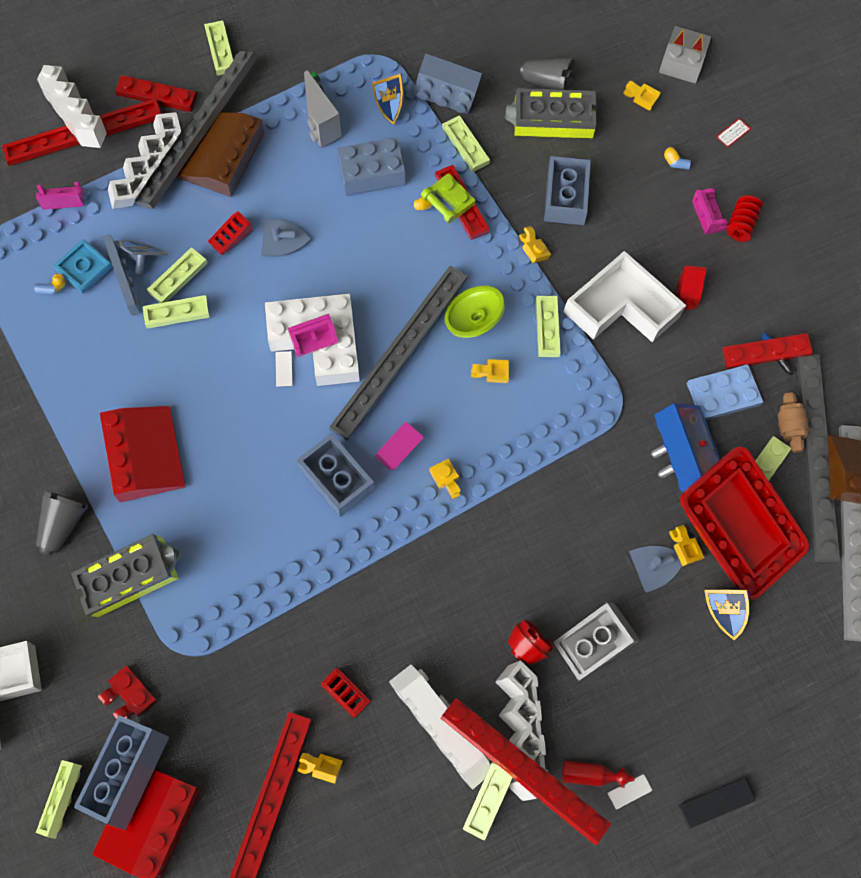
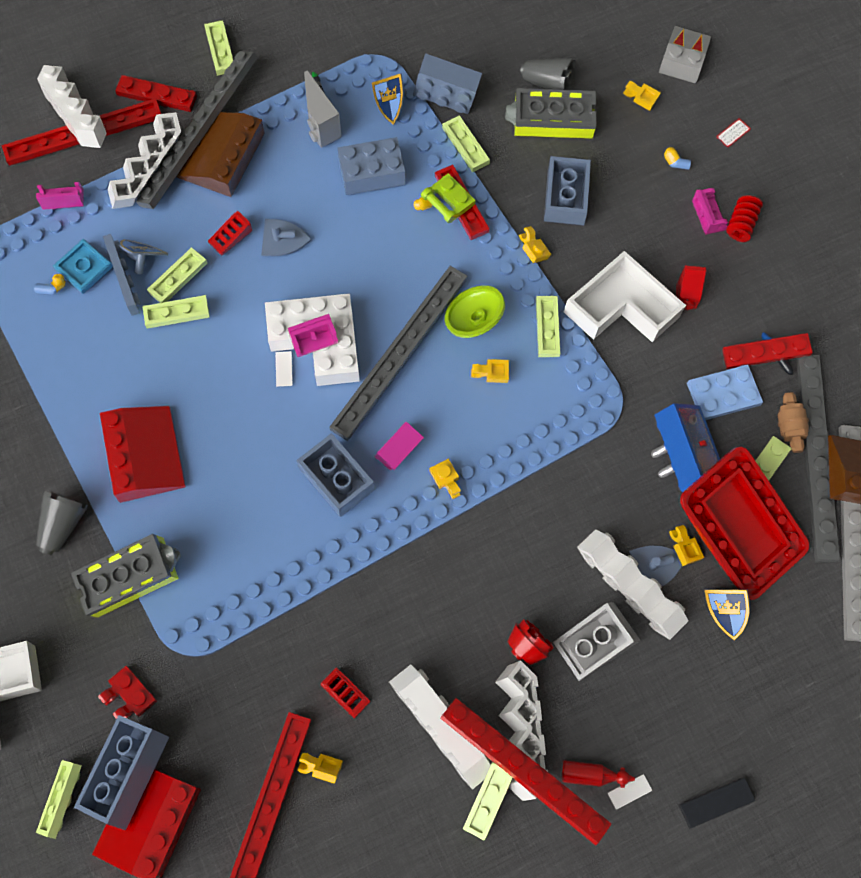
none -> white brick [577,530,689,639]

